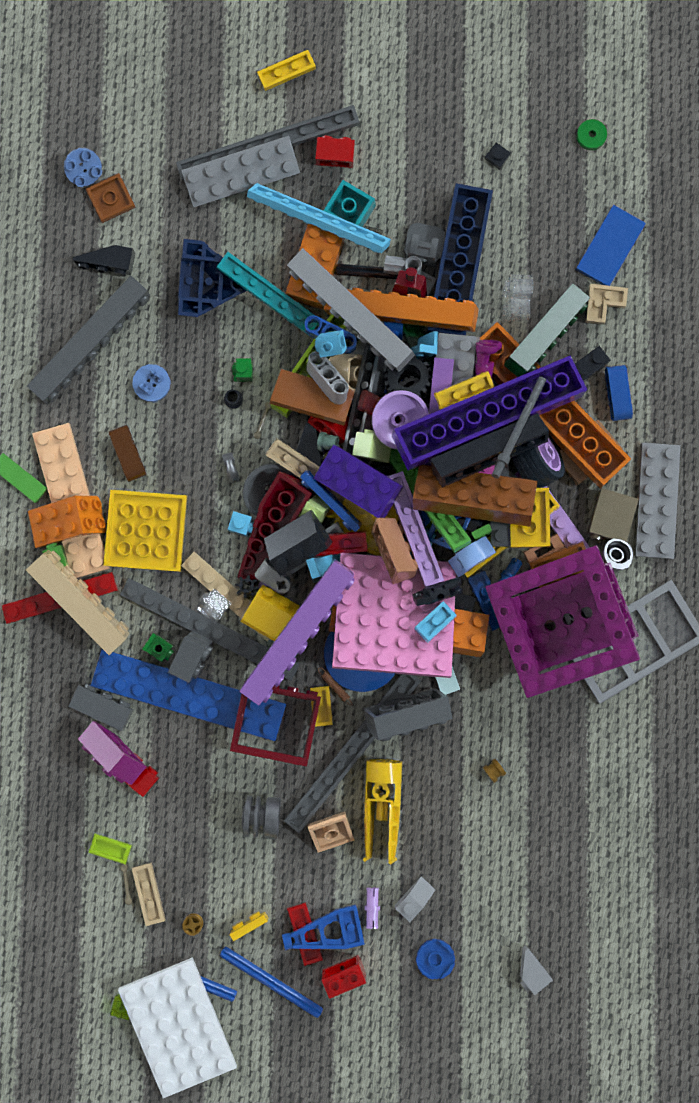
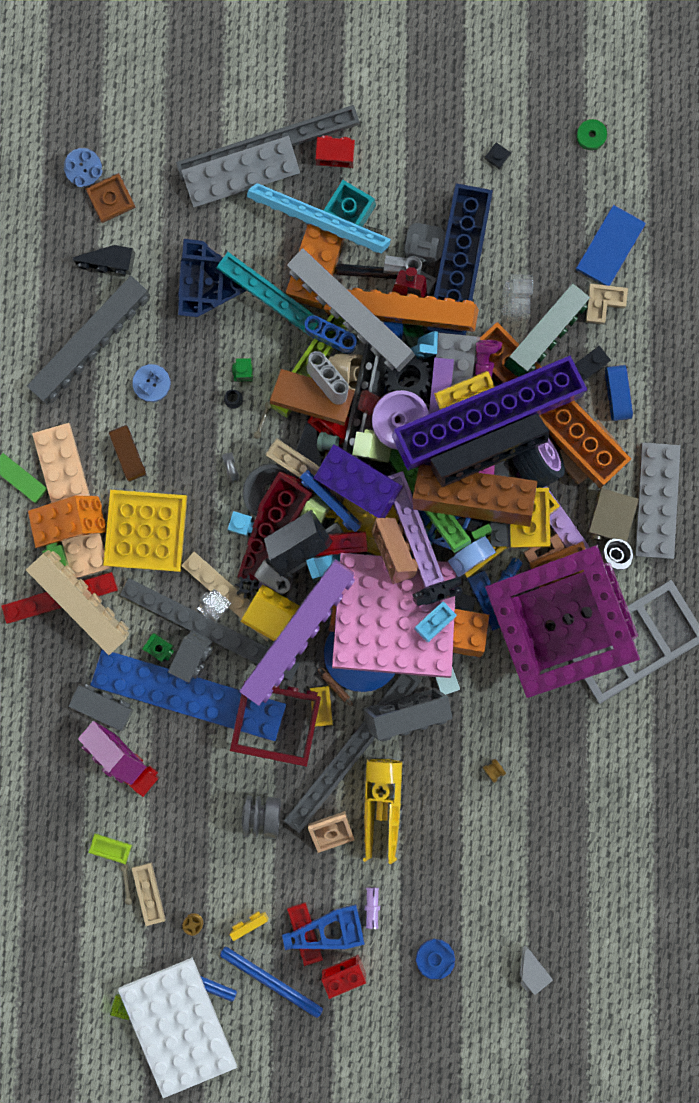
yellow plate [257,50,316,91] -> none
medium azure brick [315,330,347,358] -> none
light grey slope [395,876,435,922] -> none
dark grey bar [492,377,546,479] -> none

